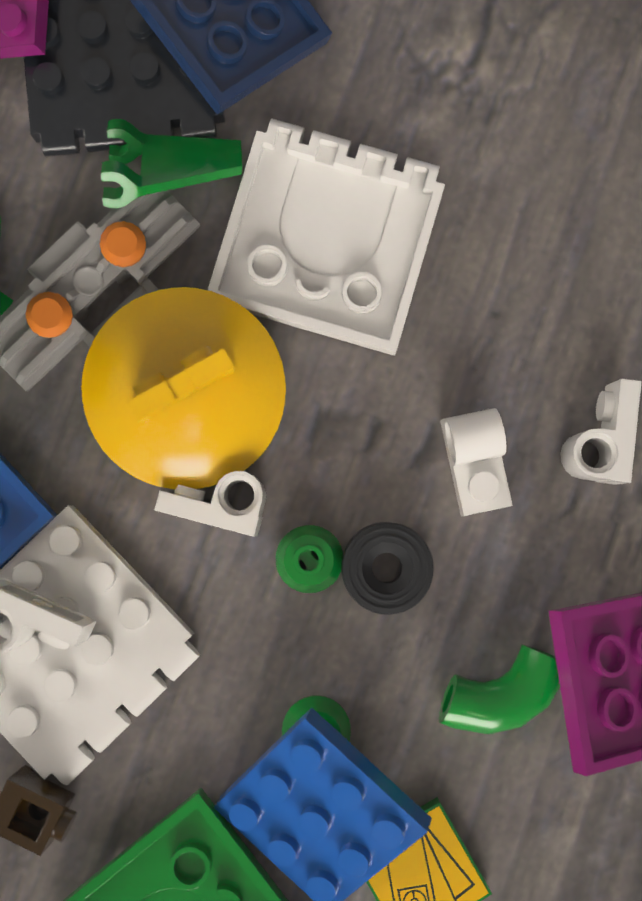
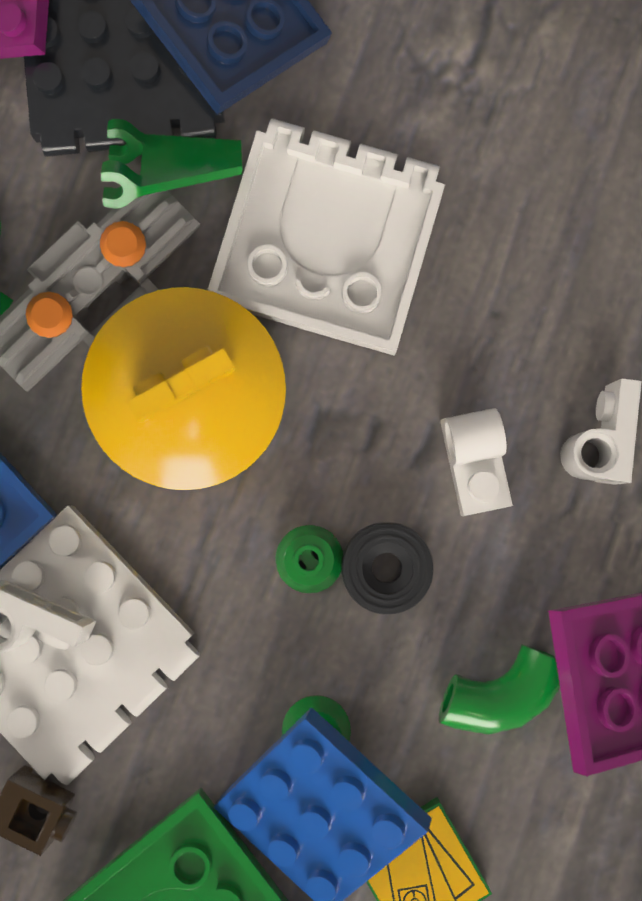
white plate [154,471,266,537] -> none

